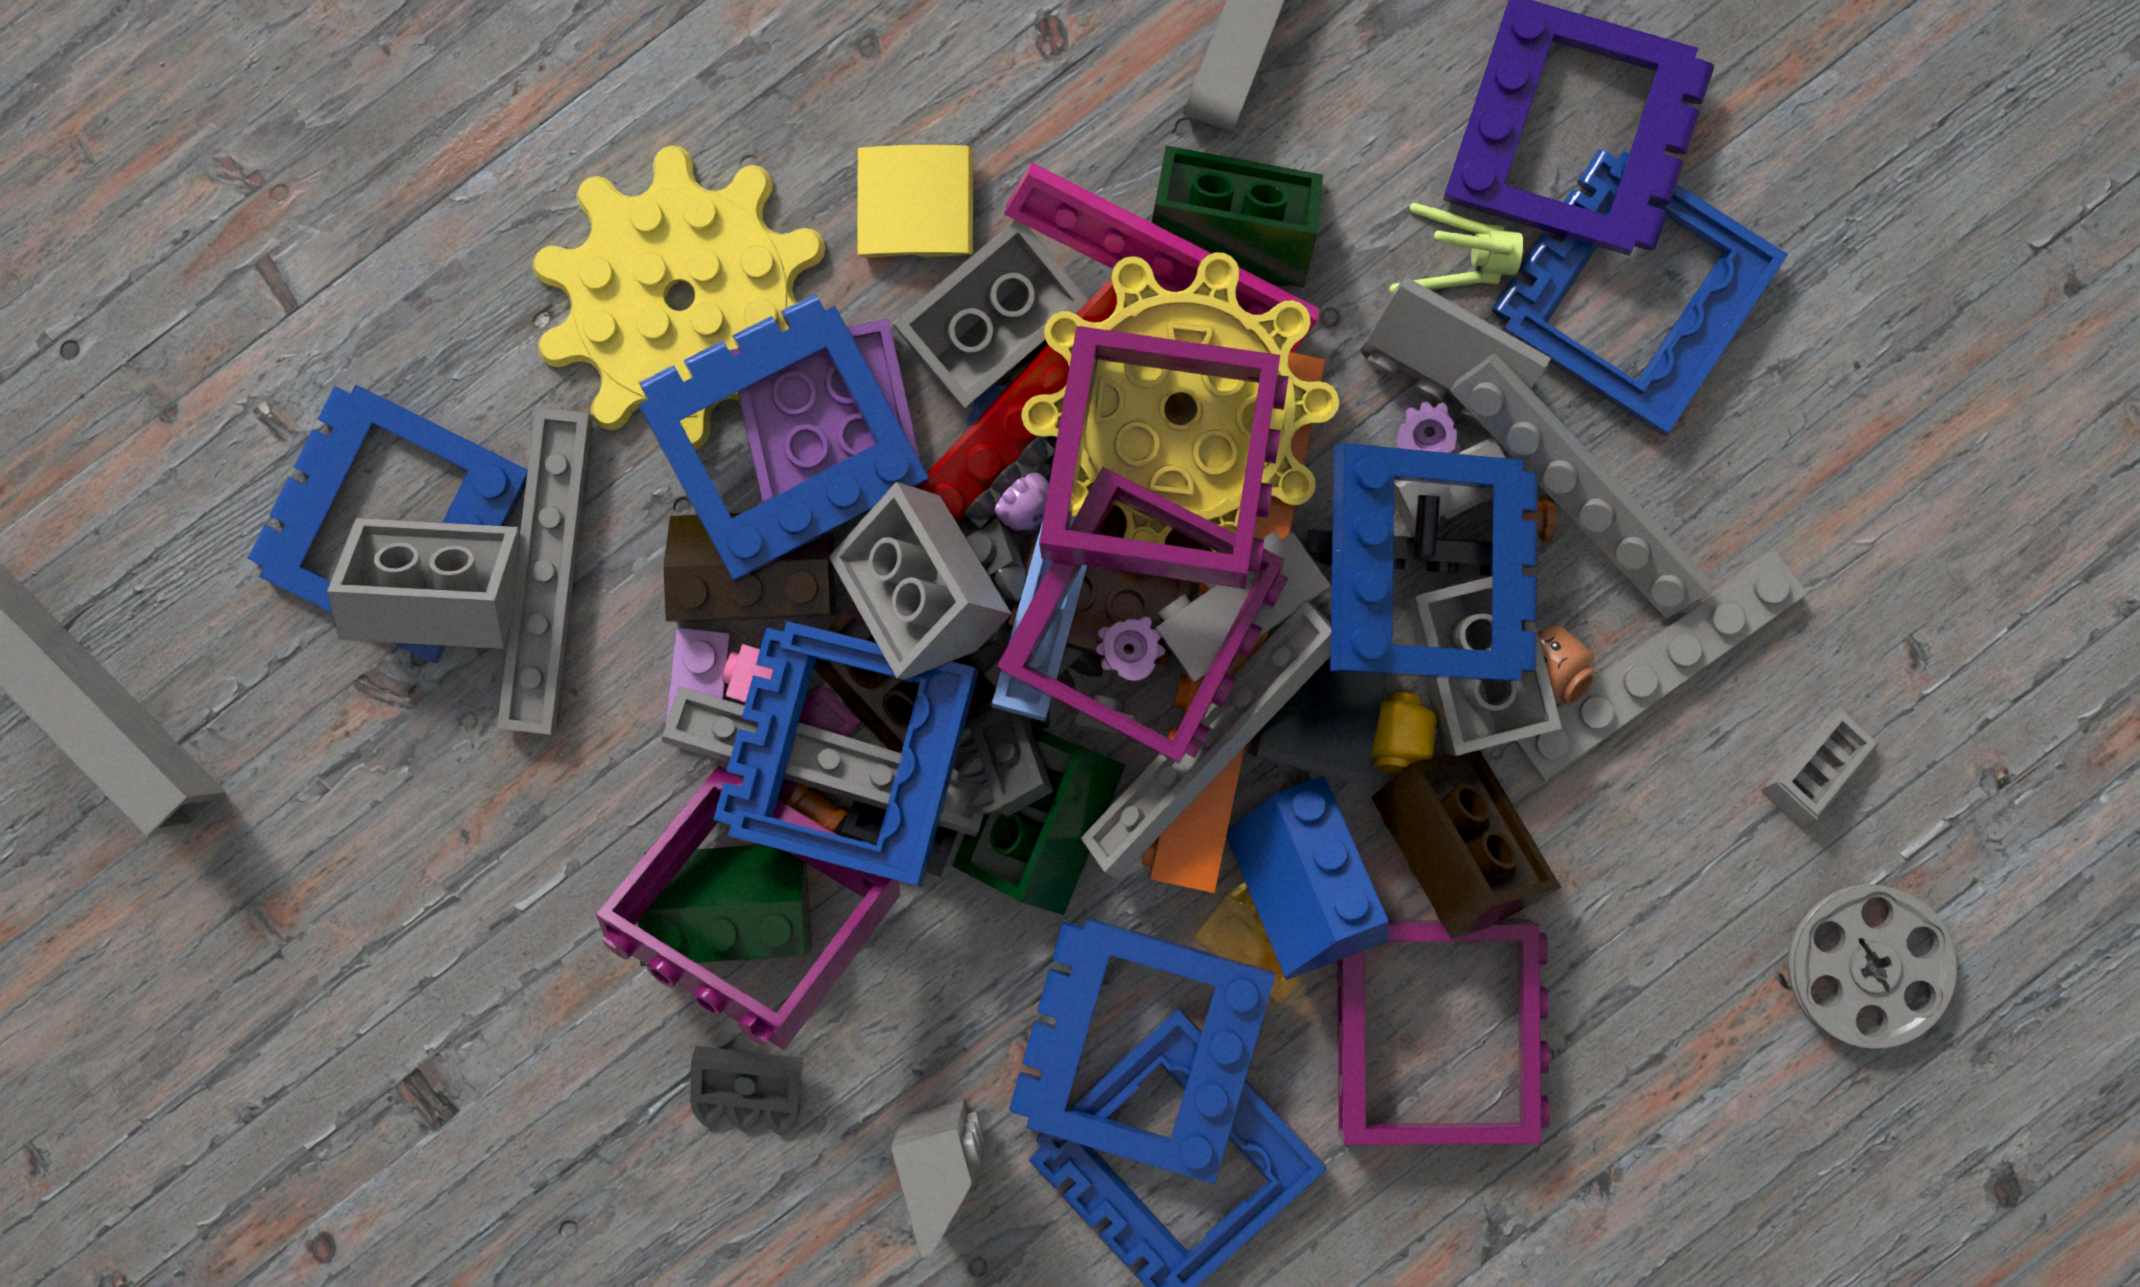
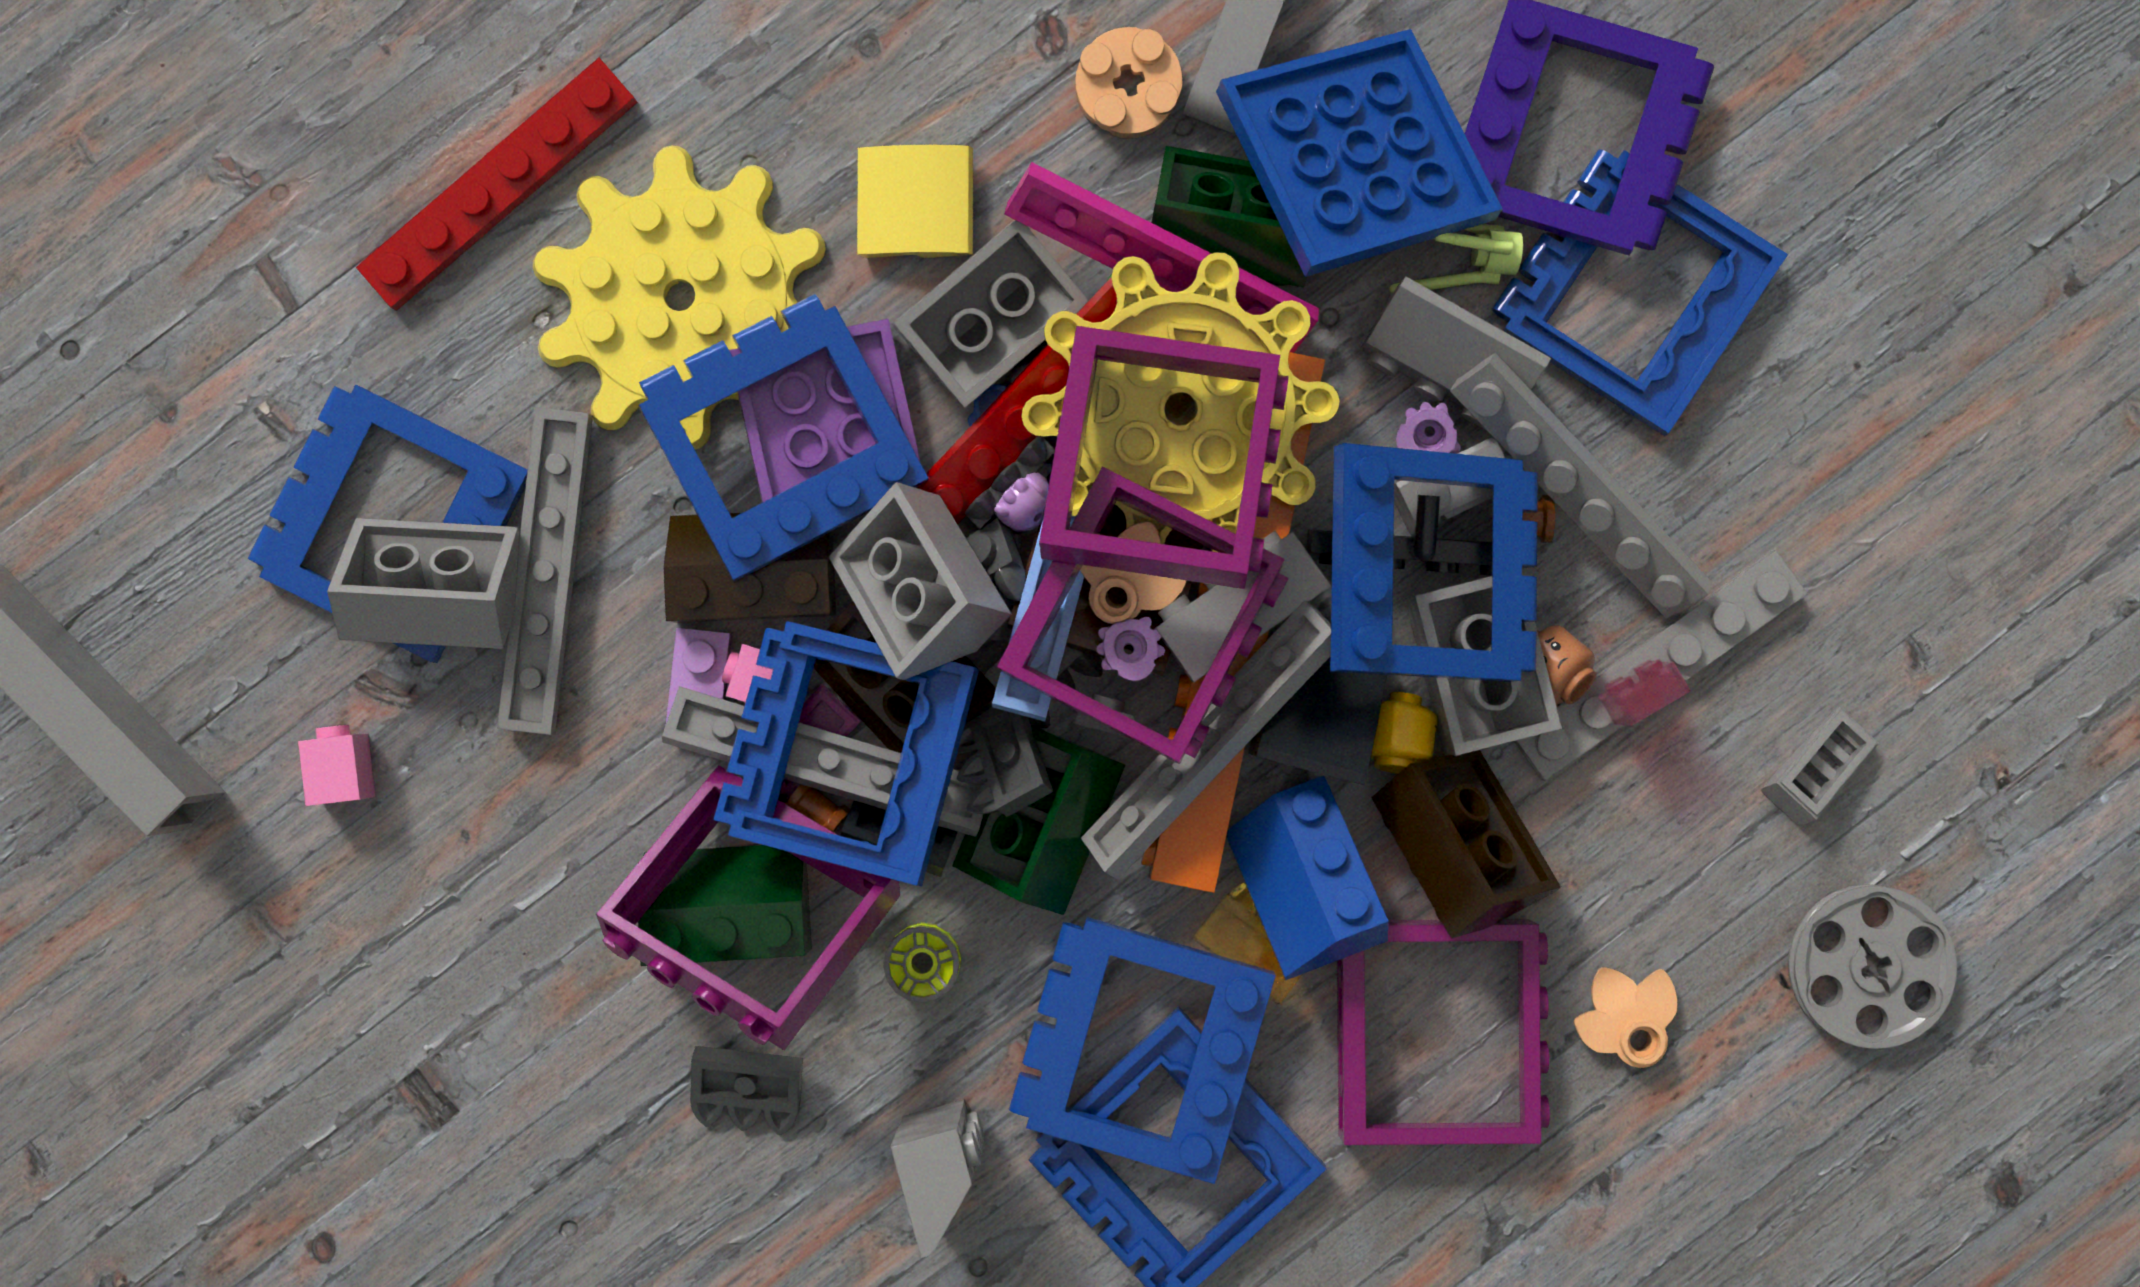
none -> bright pink brick [298,725,376,806]
none -> red plate [356,57,638,311]
none -> wheel [883,922,961,1003]
none -> light nougat plate [1075,27,1182,139]
none -> light nougat plate [1080,521,1187,624]
none -> blue plate [1216,29,1503,277]
none -> light nougat plate [1573,967,1677,1068]
none -> clear pink piece [1598,659,1691,726]

